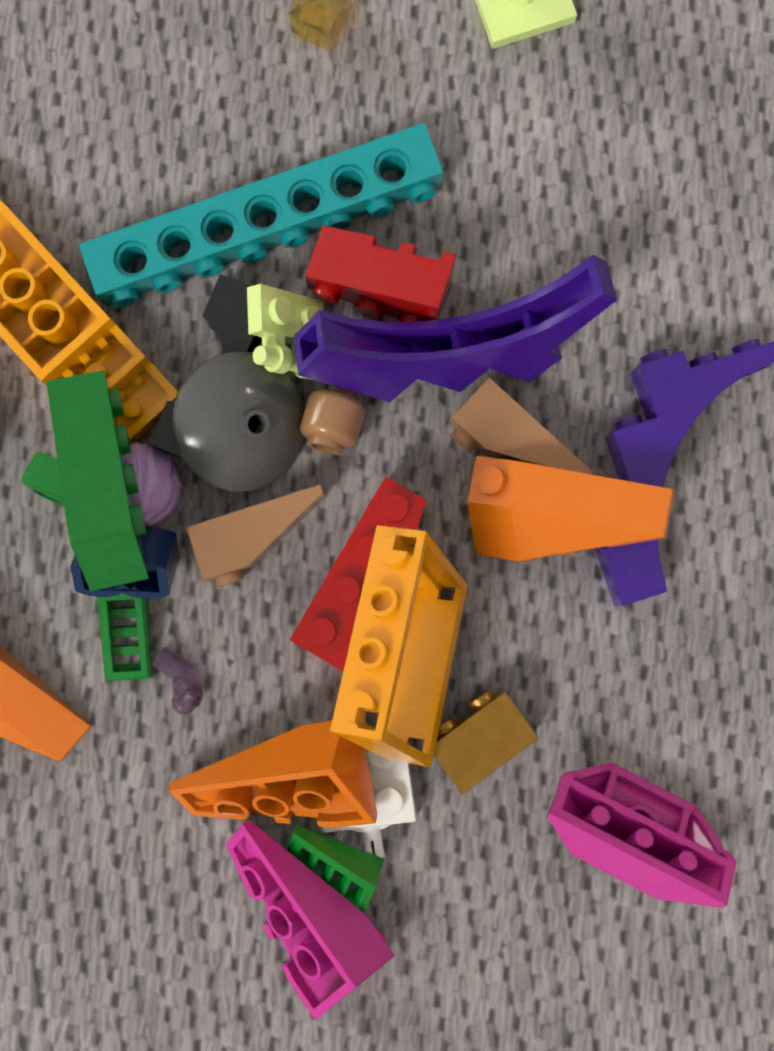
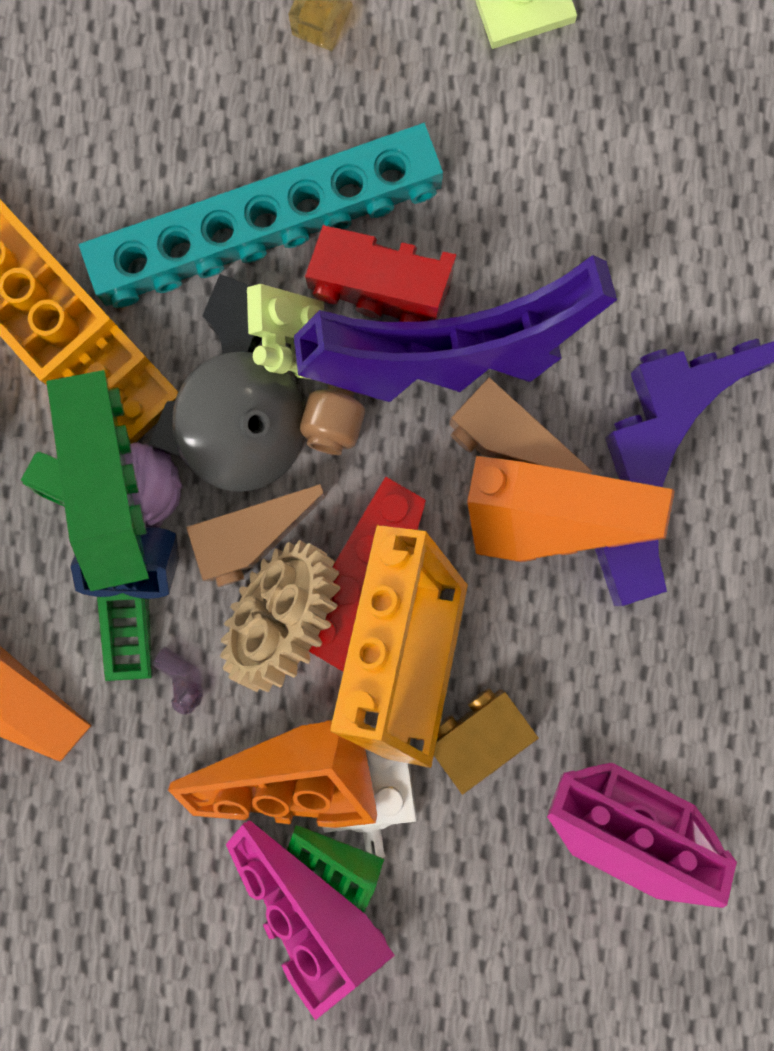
none -> tan gear [220,540,340,692]

